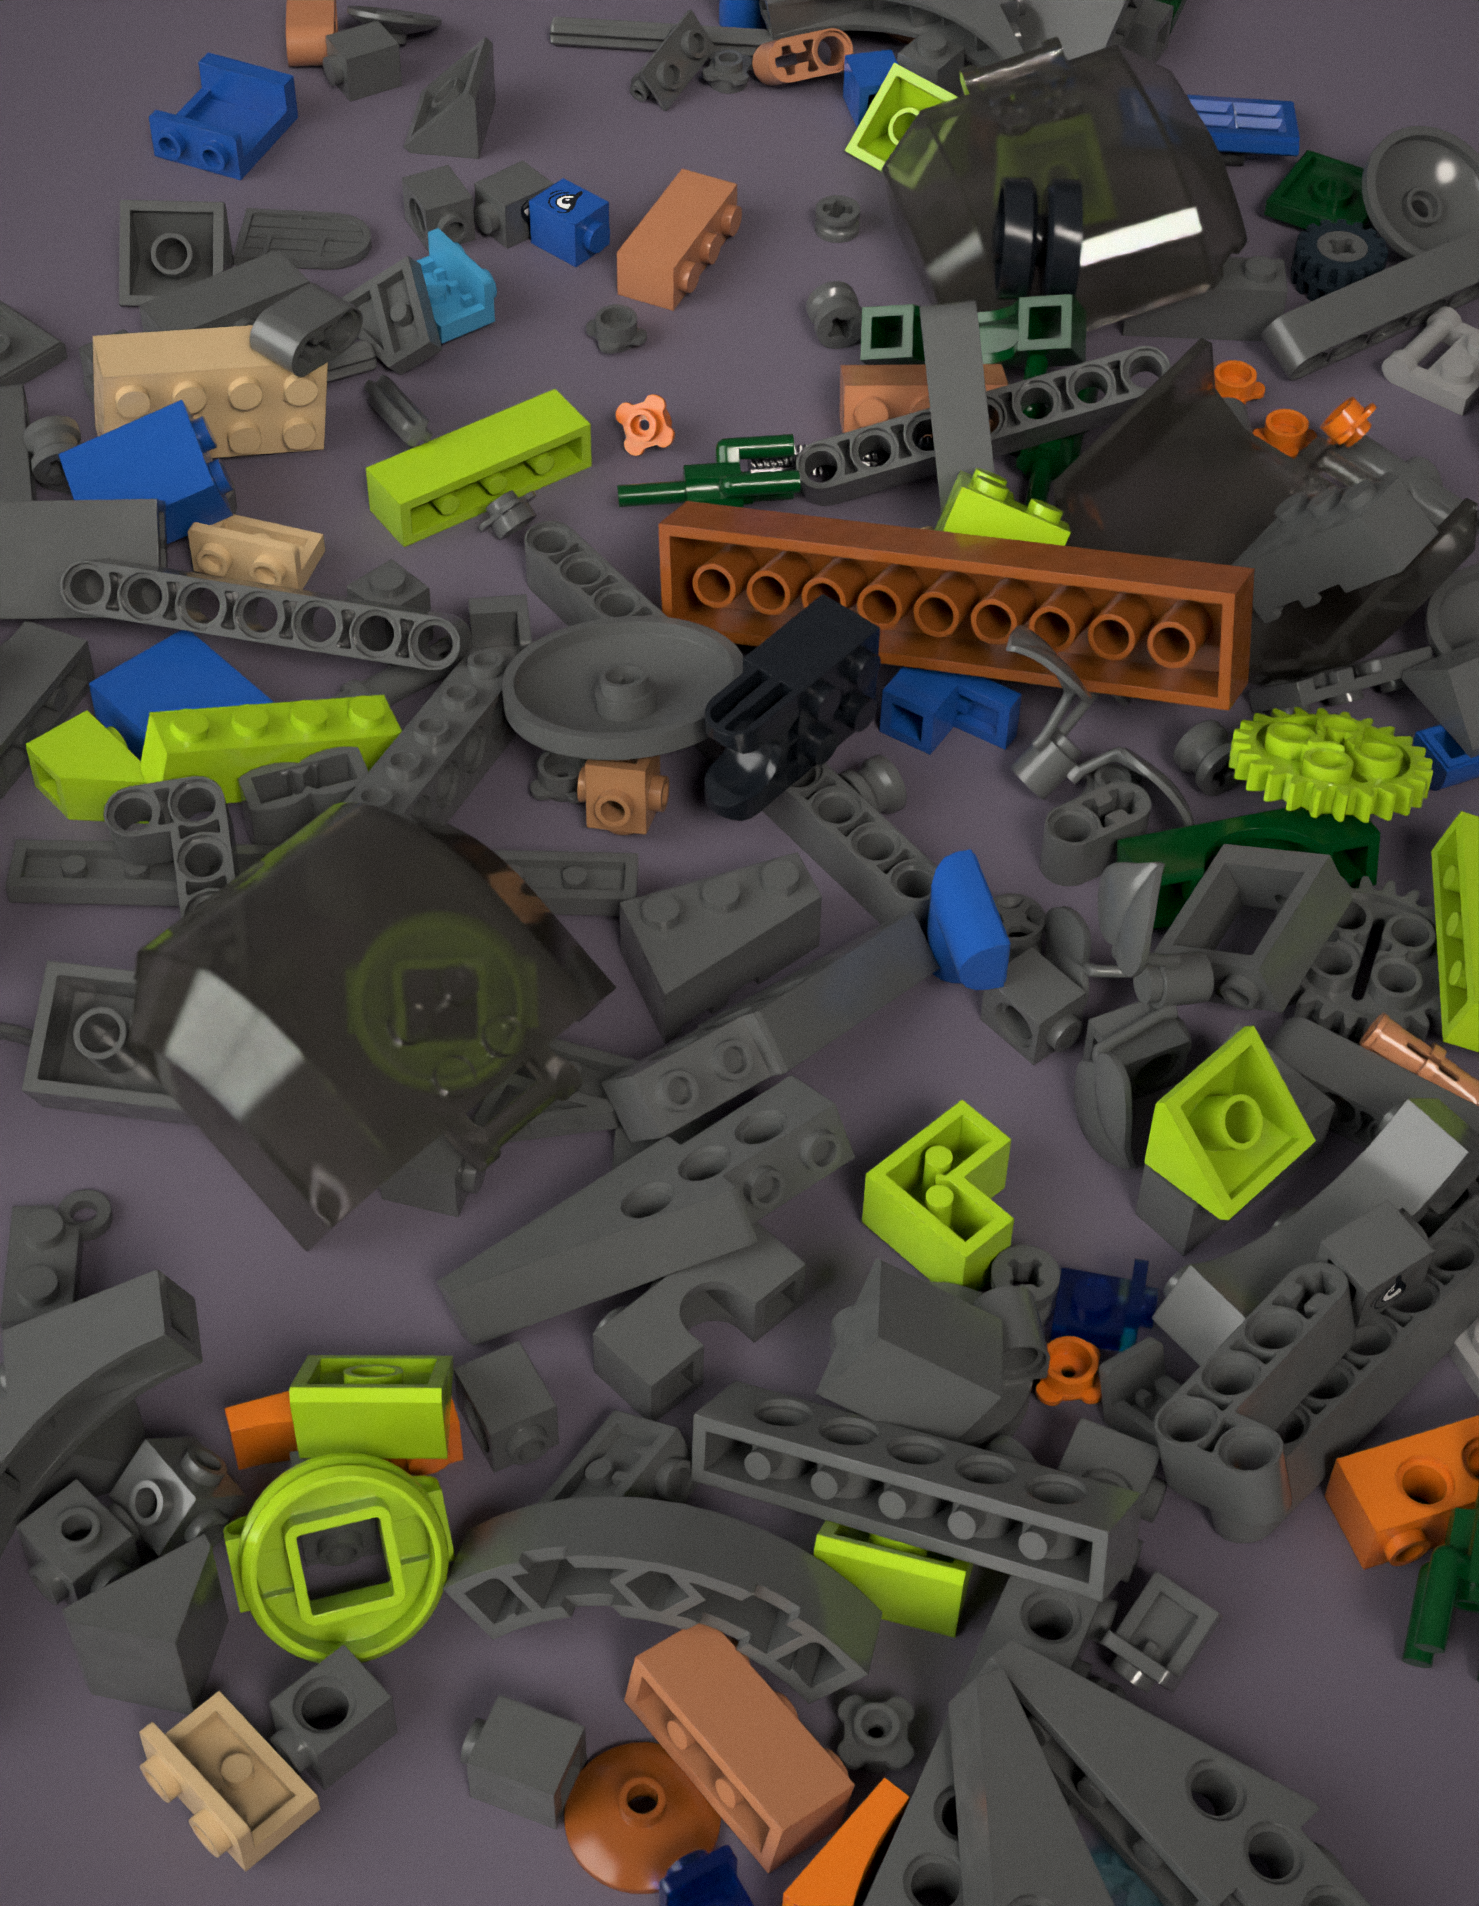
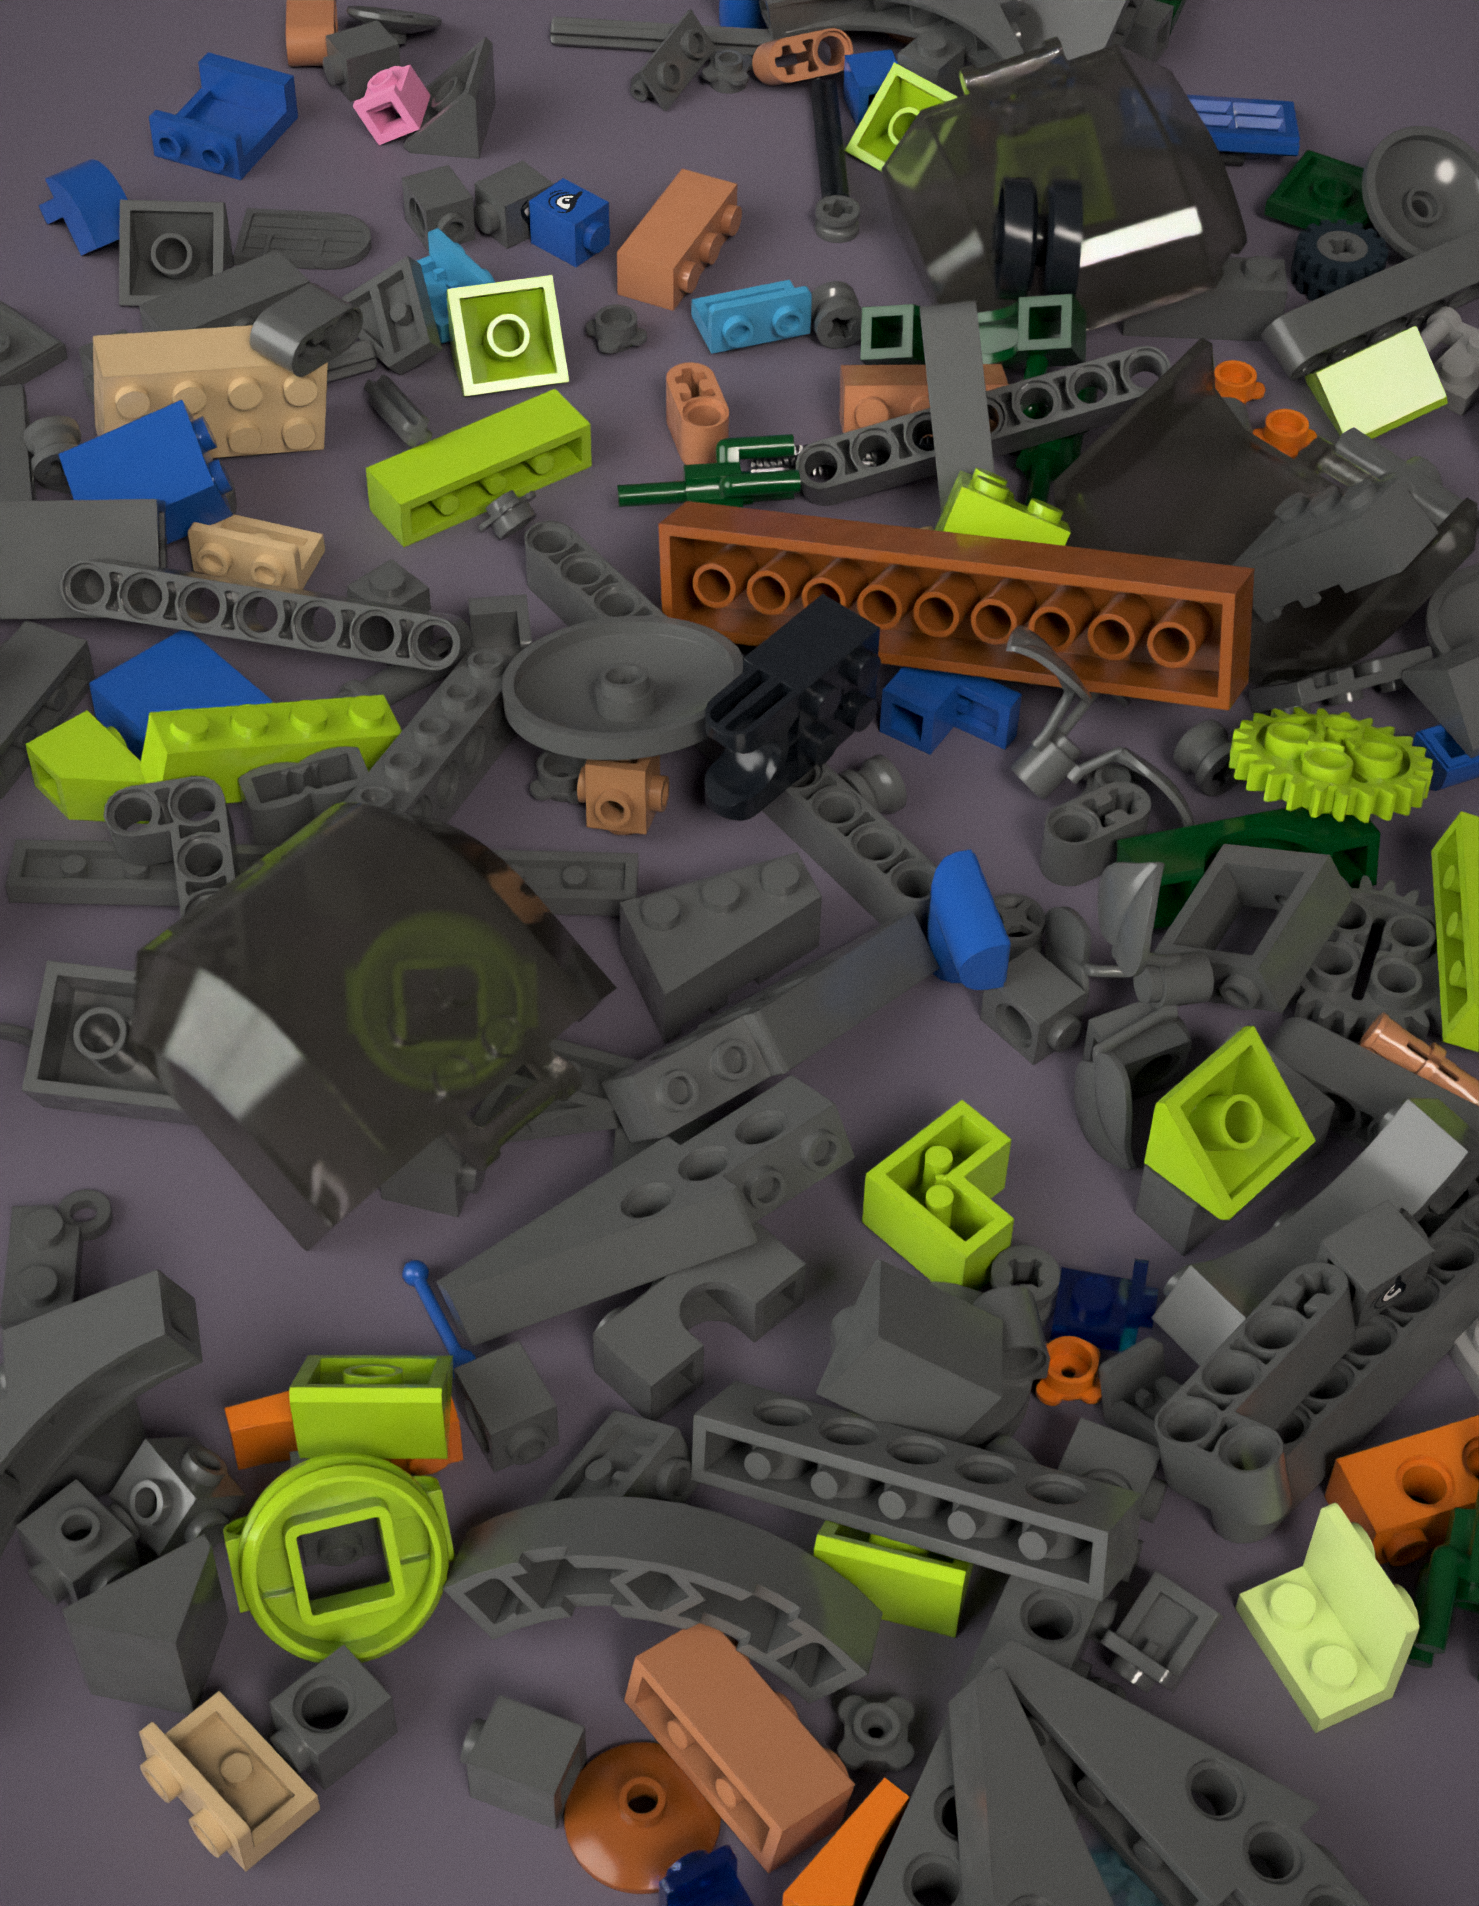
orange plate [615,394,675,456] -> none
orange plate [1320,396,1377,450] -> none
none -> blue brick [38,159,128,256]
none -> bright pink brick [353,65,431,145]
none -> blue hinge [402,1260,476,1378]
none -> lime slope [446,275,569,397]
none -> nougat beam [666,362,729,465]
none -> dark azure bracket [691,280,812,354]
none -> black axle [811,77,850,199]
none -> yellowish green bracket [1235,1502,1420,1733]
none -> slope [1305,326,1448,439]

